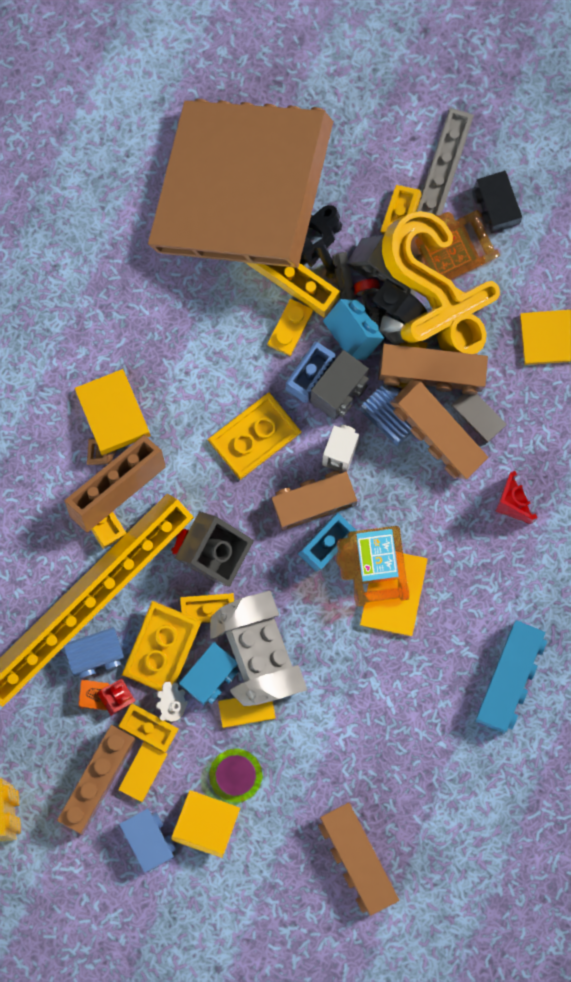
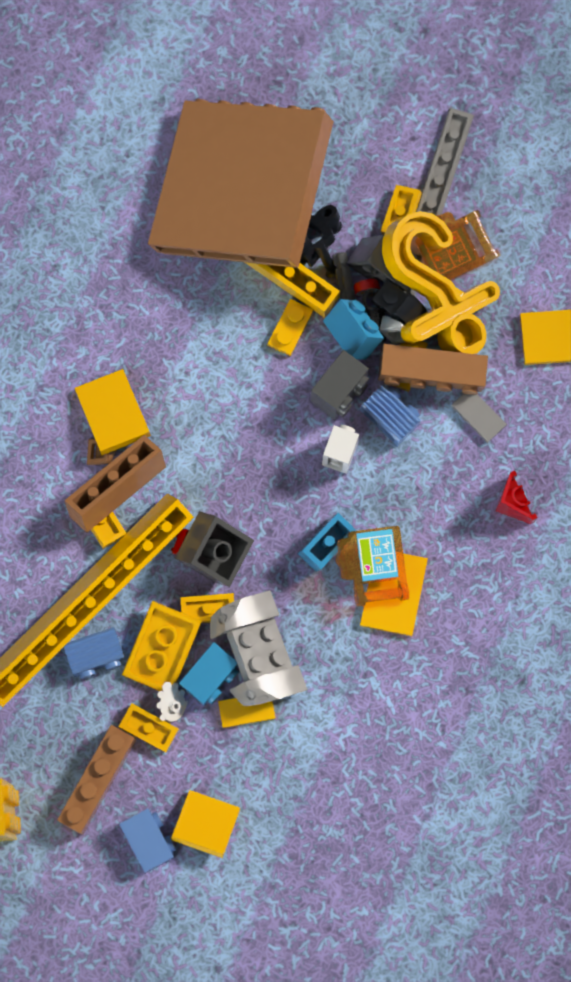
orange slope [79,680,109,710] -> none
red tile [97,679,135,716] -> none
yellow tile [118,742,168,803] -> none
yellow tile [208,392,302,481] -> none
tile [209,748,263,803] -> none
medium nougat brick [272,470,357,531] -> none
medium blue brick [285,341,335,403] -> none
medium nougat brick [318,802,400,916] -> none
medium nougat brick [390,380,489,479] -> none
black brick [472,170,522,233] -> none
dark azure brick [475,620,547,734] -> none

